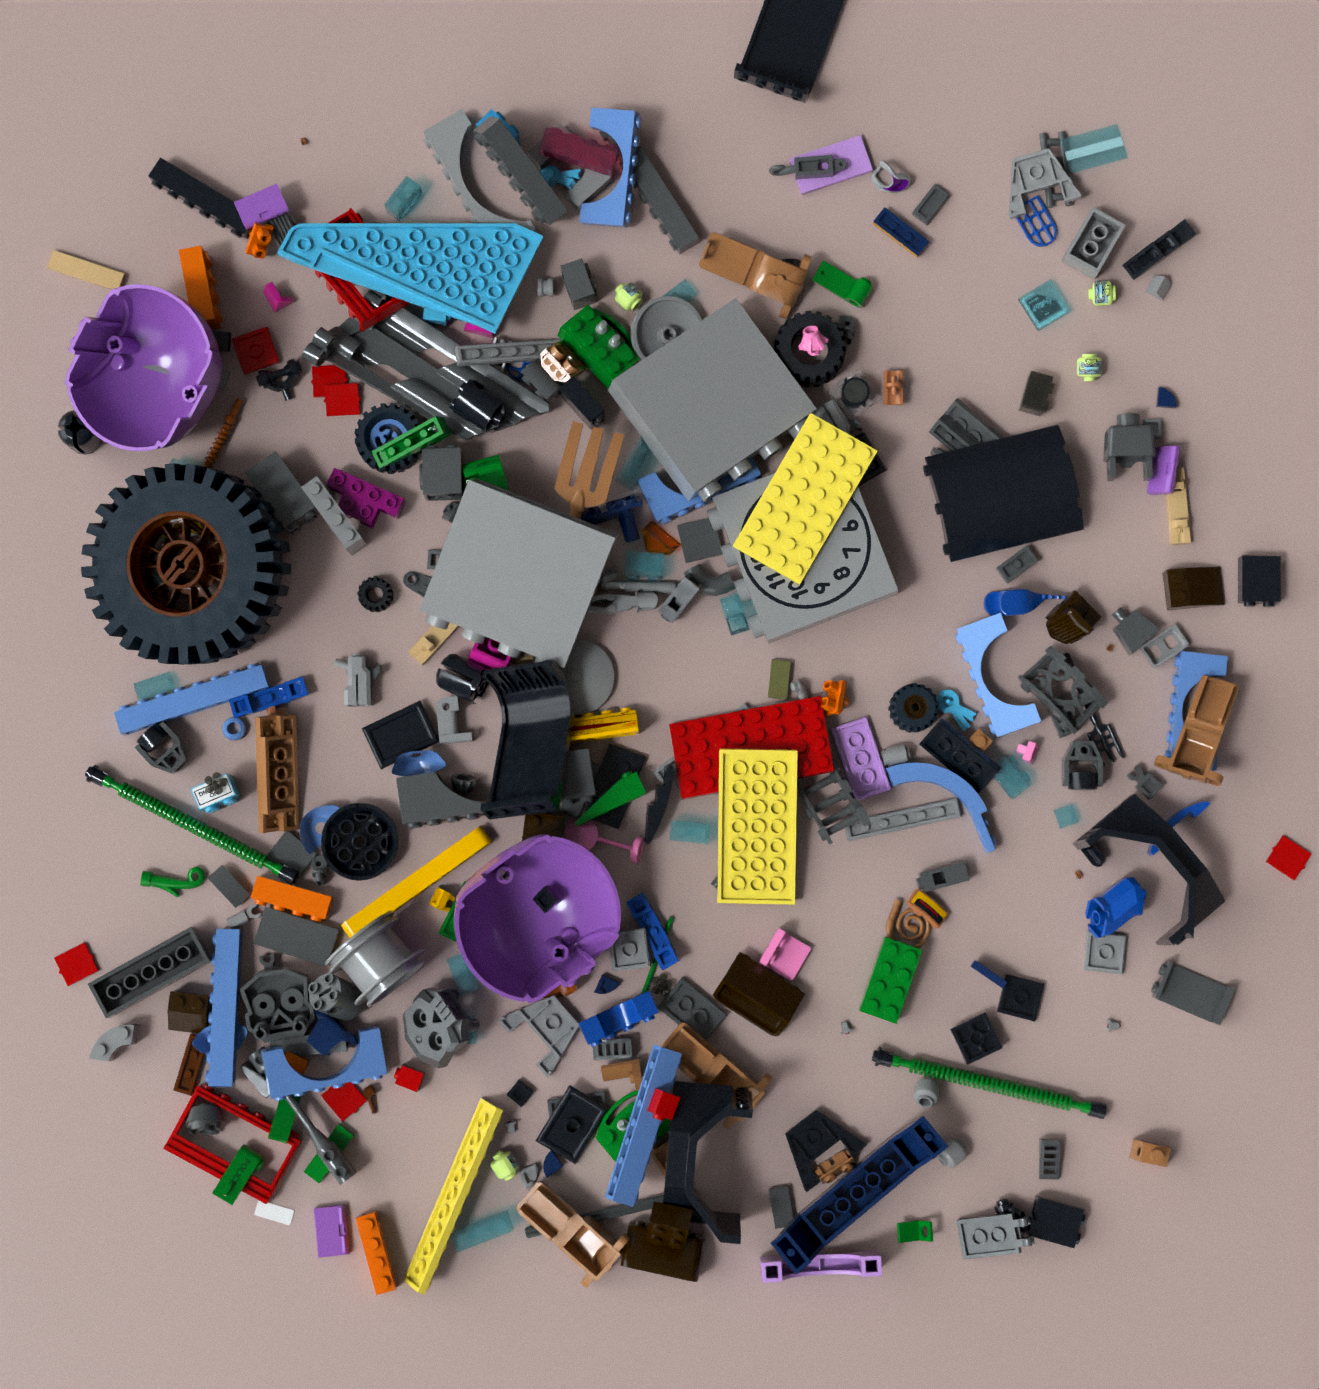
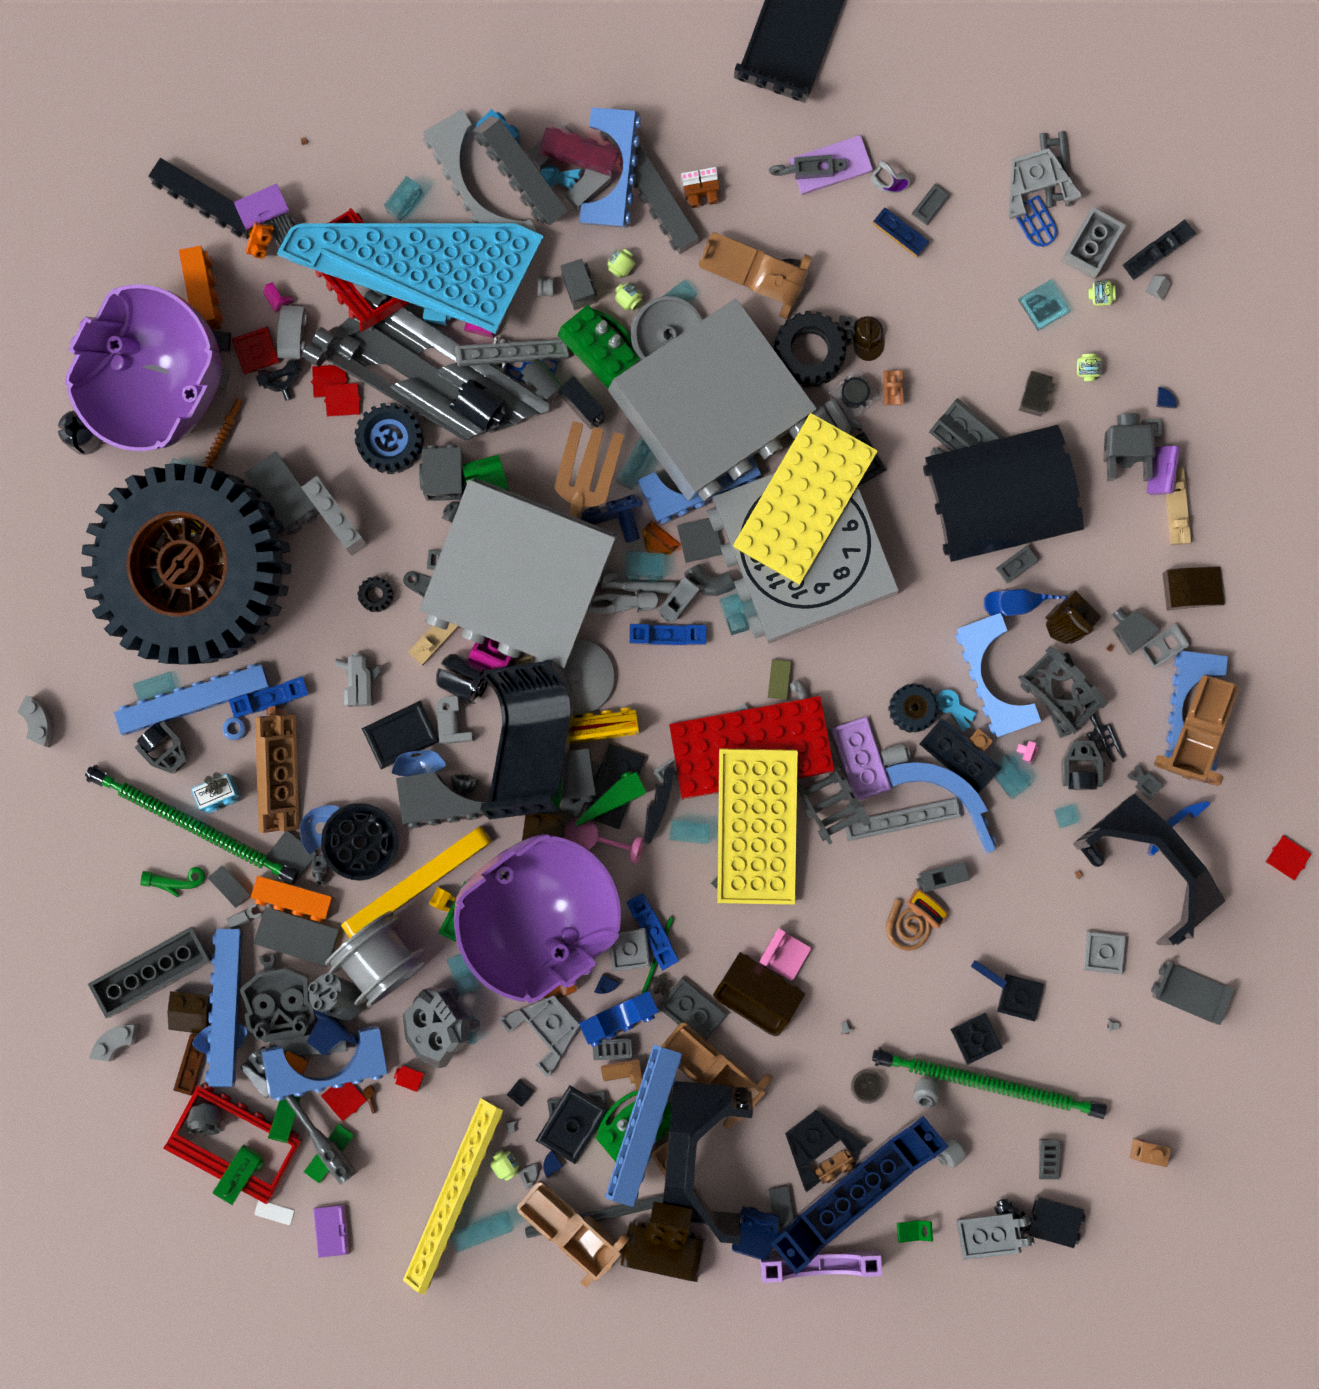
tan tile [47,250,125,290] -> none
red piece [54,942,99,986] -> none
magenta piece [326,468,406,529] -> none
orange brick [356,1210,398,1295] -> none
green slope [371,416,452,469] -> none
black plate [533,885,560,913] -> none
medium nougat slope [540,341,588,382] -> none
red brick [647,1088,680,1121] -> none
bright pink rock [798,326,828,356] -> none
green door [812,260,873,308] -> none
orange hips [821,680,850,717] -> none
green brick [859,935,922,1024] -> none
clear light blue sticker [1061,124,1128,173] -> none
blue brick [1085,877,1147,938] -> none
black brick [1238,555,1281,607] -> none
none -> light grey brick [18,695,53,748]
none -> light grey brick [277,305,308,359]
none -> yellowish green head [607,249,635,278]
none -> blue slope [629,624,706,645]
none -> dark orange hips [681,167,720,208]
none -> dark blue bracket [732,1206,781,1260]
none -> clear smoke hat [851,1070,885,1104]
none -> dark brown piece [853,316,884,361]

